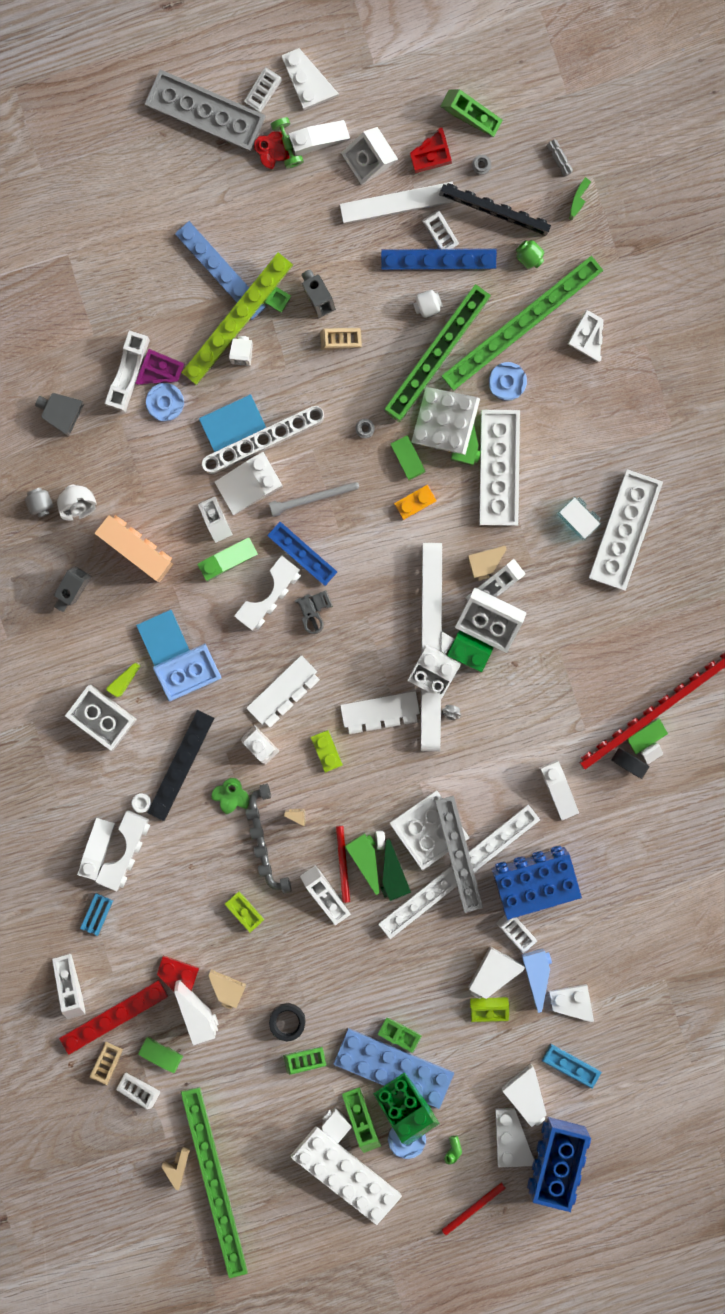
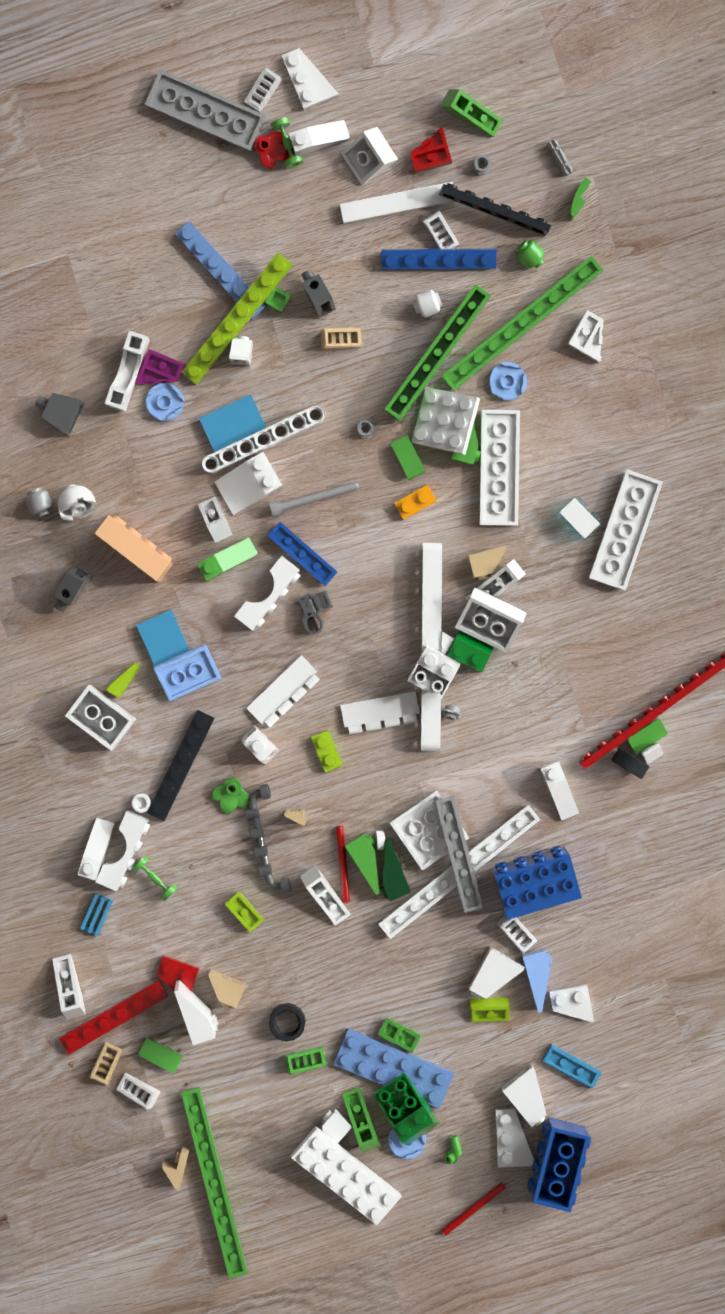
none -> bright green wheel [132,856,178,901]

